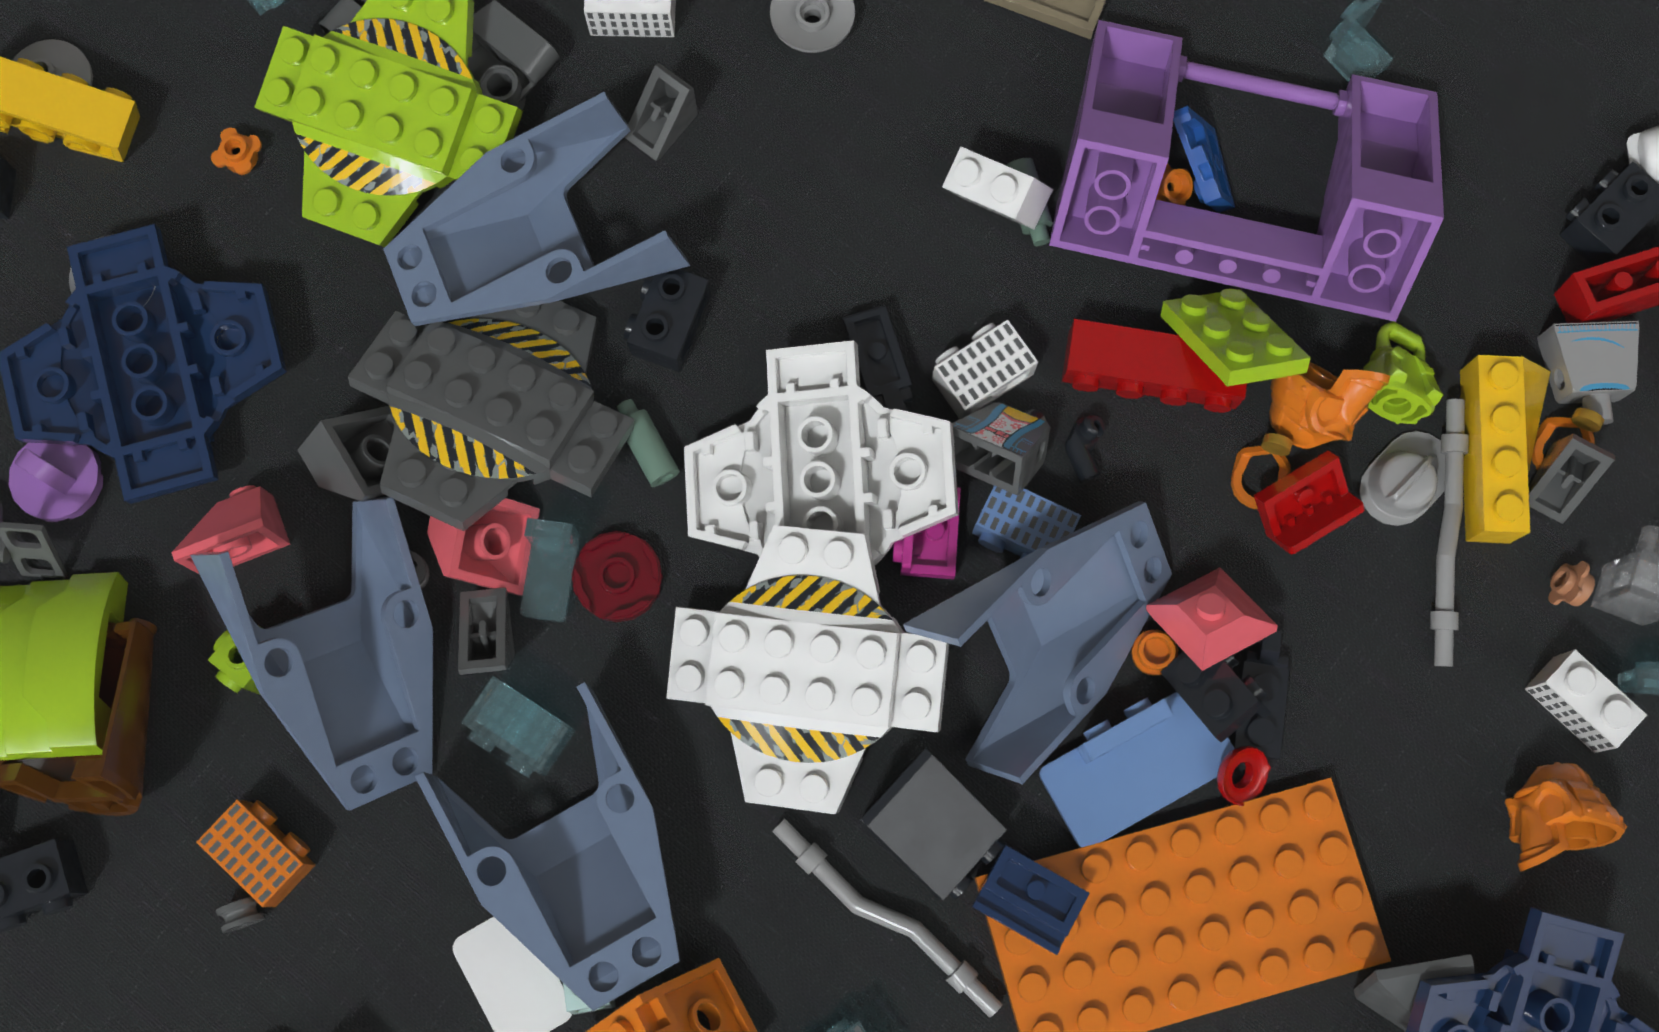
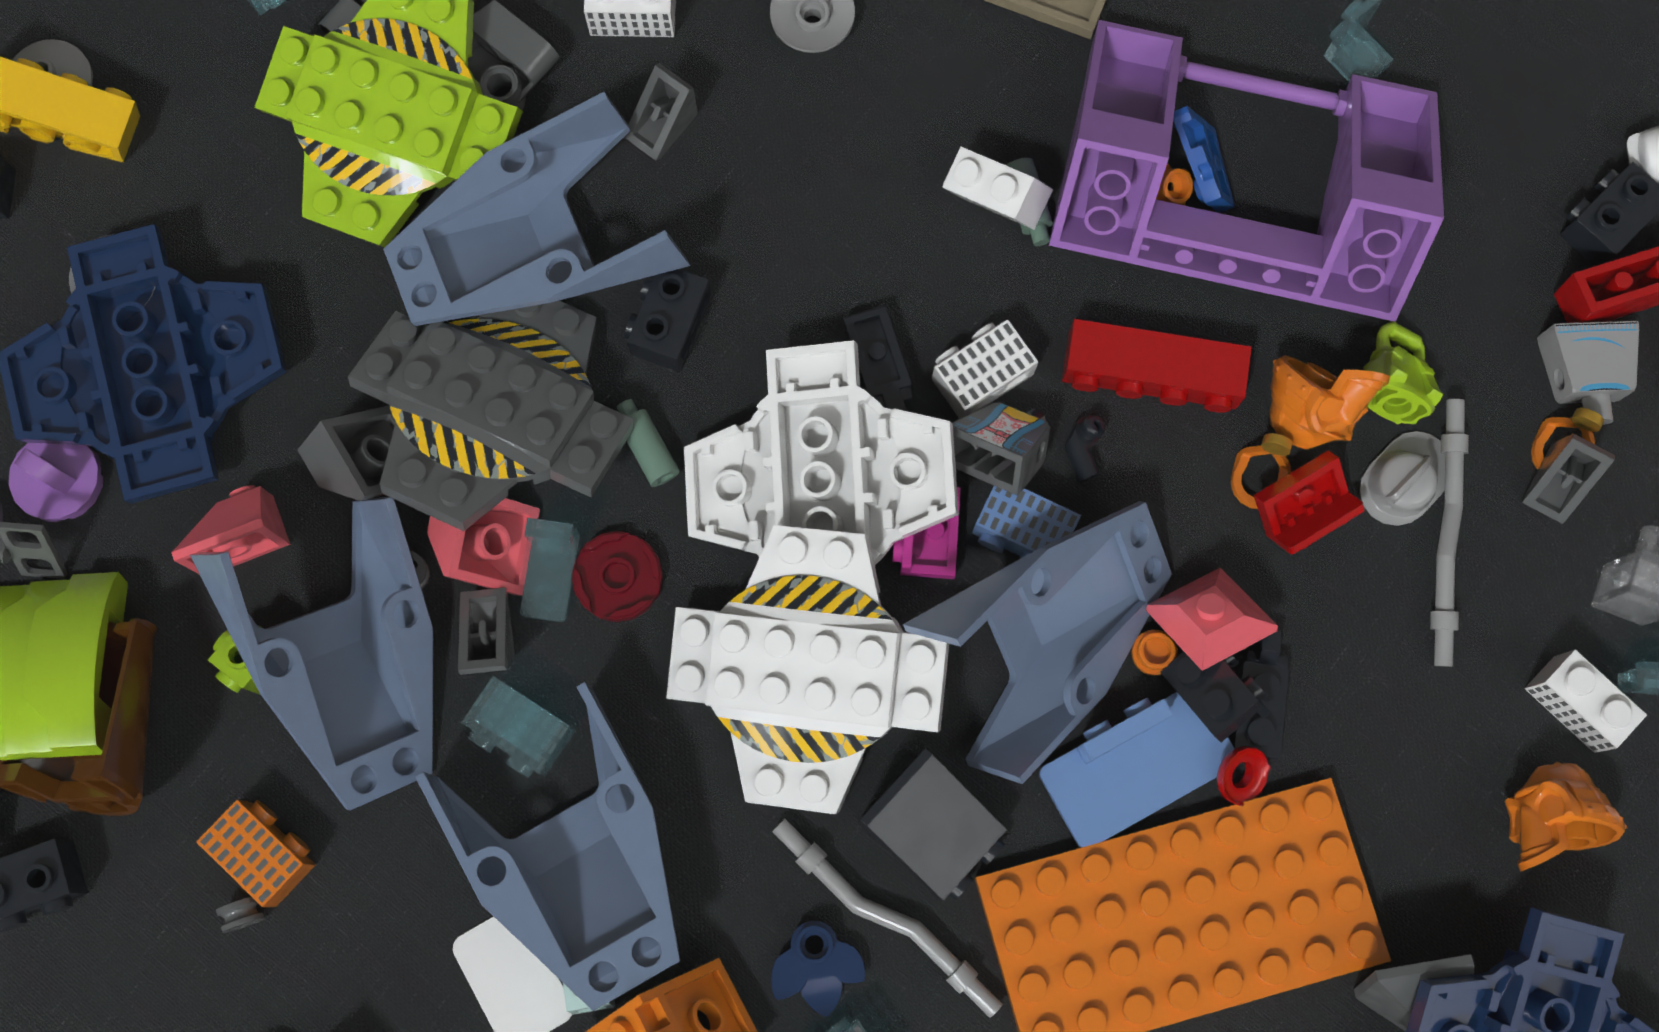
orange plate [211,128,262,175] -> none
dark blue plate [971,845,1090,955] -> none
lime plate [1161,289,1311,387] -> none
yellow wedge [1460,355,1551,543] -> none
nougat plate [1548,561,1595,606] -> none
none -> dark blue plate [771,920,865,1017]

